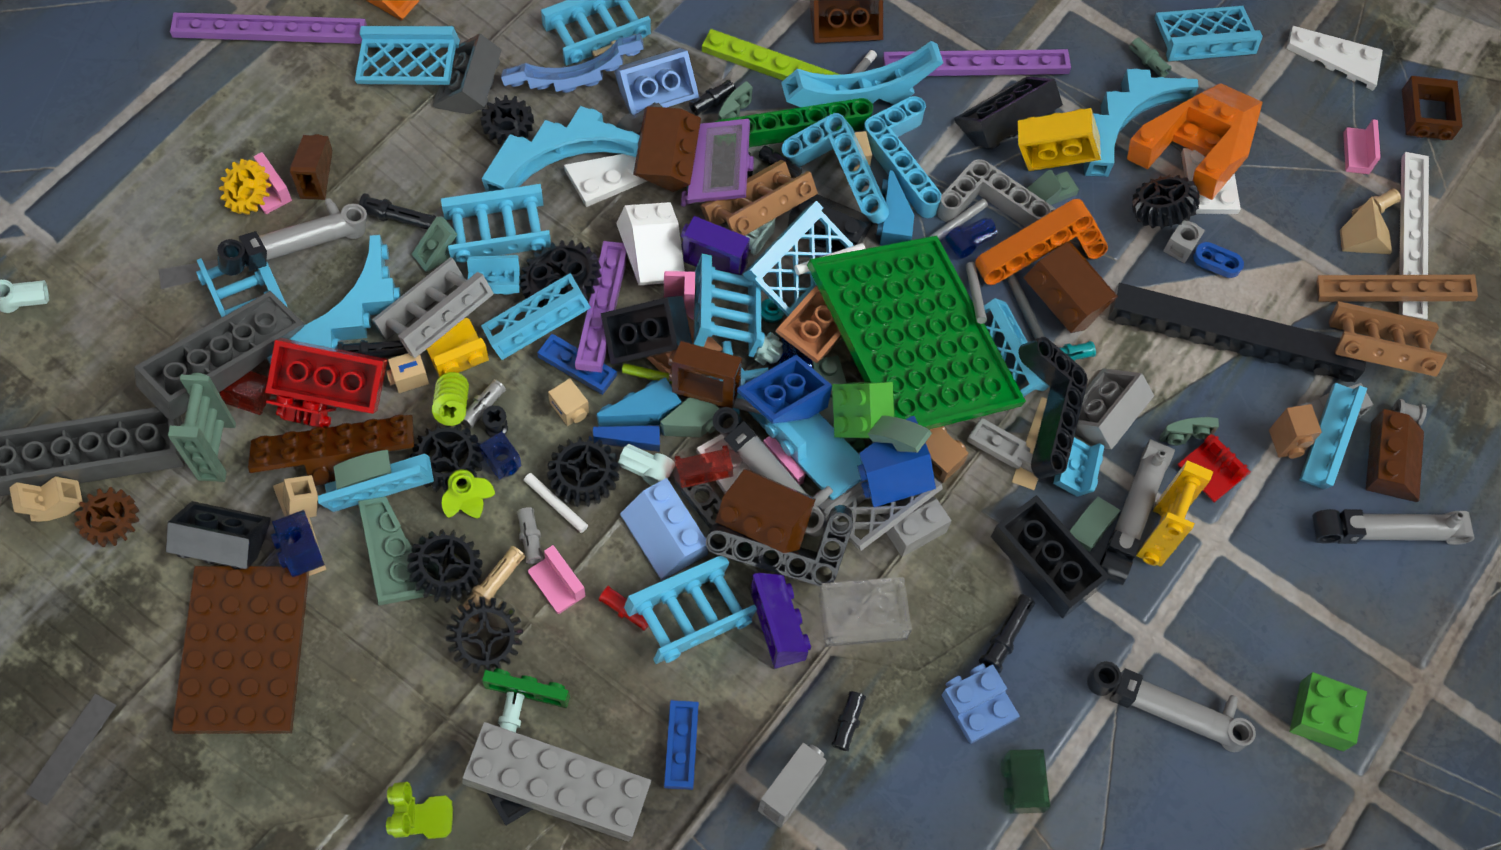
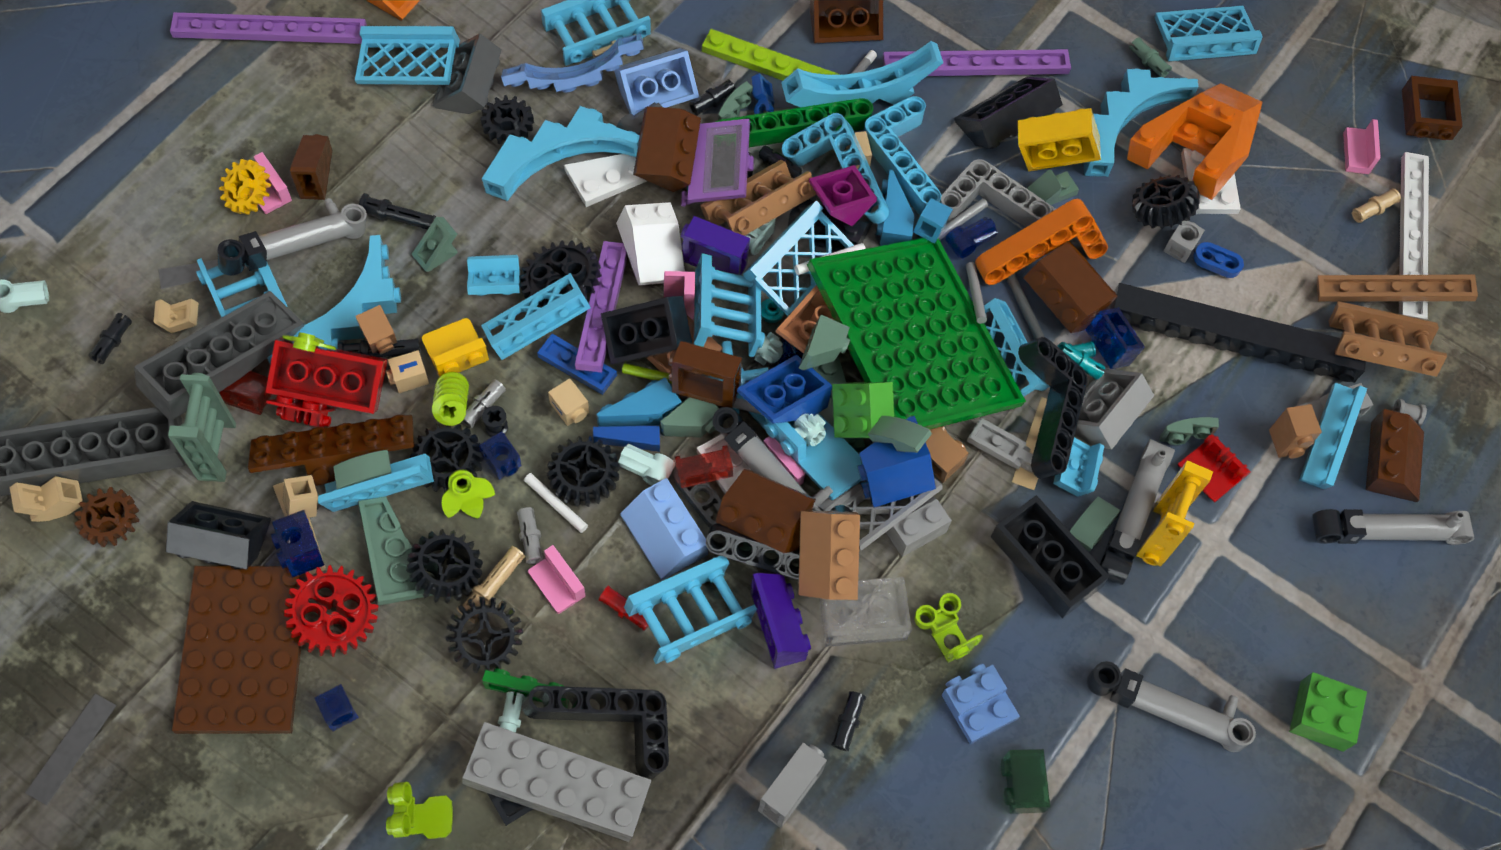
light grey fence [372,257,494,358] -> none
medium azure fence [441,184,551,263] -> none
blue plate [664,700,699,790] -> none
black pin [979,594,1035,673] -> none
white wing [1286,26,1383,91] -> none
tan slope [1340,197,1392,254] -> none
none -> black pin [88,313,132,364]
none -> tan bracket [154,299,199,333]
none -> lime plate [282,332,336,352]
none -> red gear [284,565,379,657]
none -> clear blue brick [314,684,359,732]
none -> medium nougat brick [355,305,397,354]
none -> black beam [522,686,669,779]
none -> blue plate [751,73,775,114]
none -> light aqua gear [794,413,826,446]
none -> medium nougat slope [798,511,860,600]
none -> sand green slope [799,315,850,370]
none -> magenta slope [809,165,877,226]
none -> dark azure brick [913,198,953,243]
none -> lime piece [914,593,983,663]
none -> teal pin [1057,342,1105,380]
none -> clear blue brick [1085,308,1145,369]

